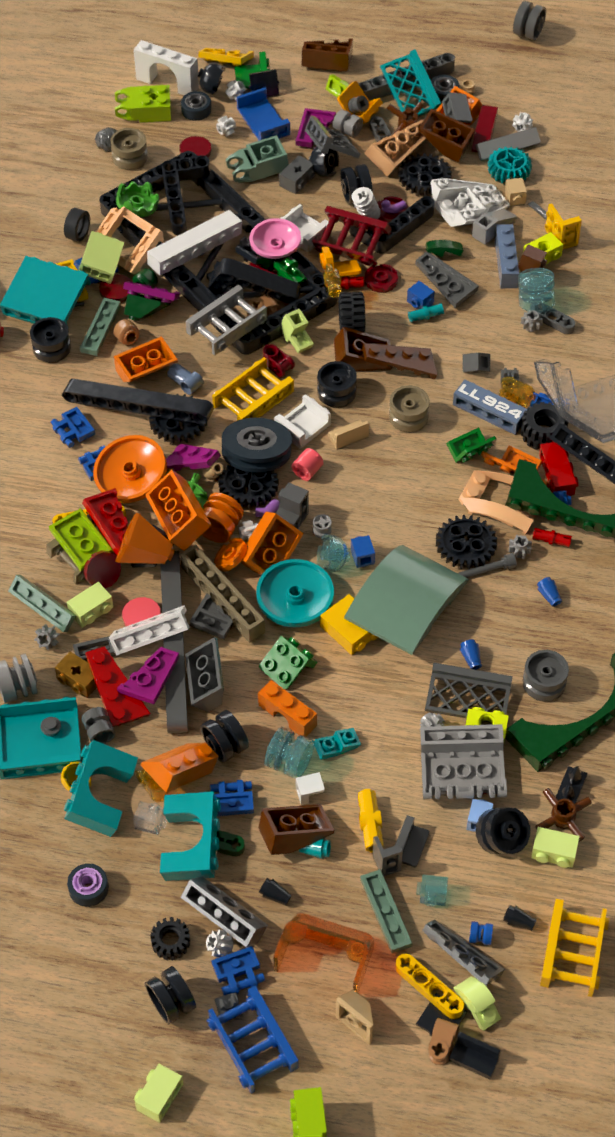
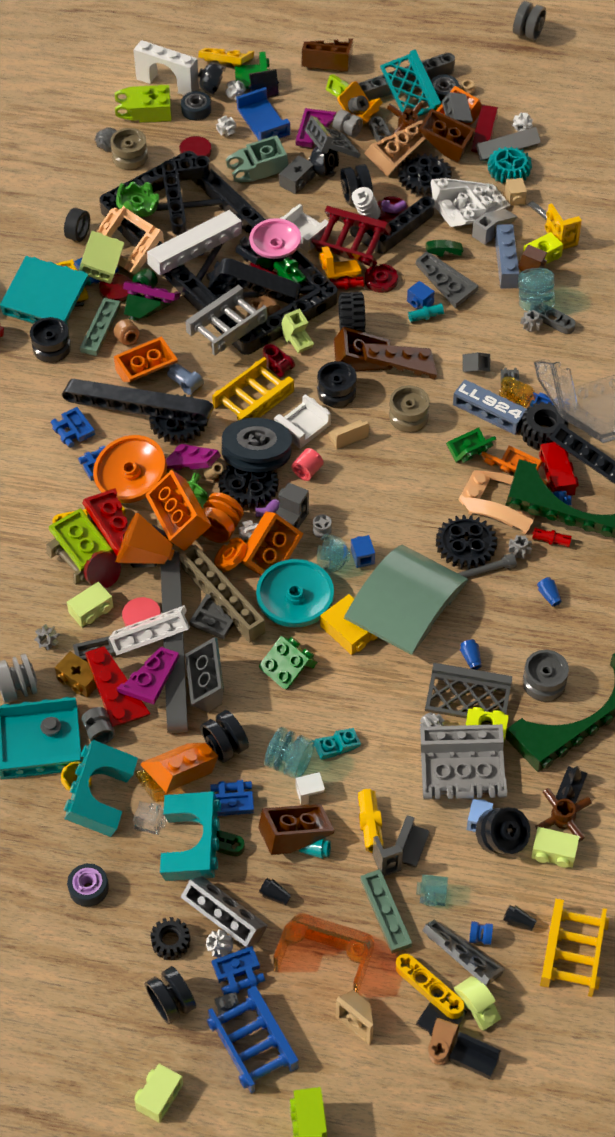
sand green plate [8,575,76,632] -> none
orange arch [258,680,317,739] -> none
clear yellow piece [323,263,342,298] -> none

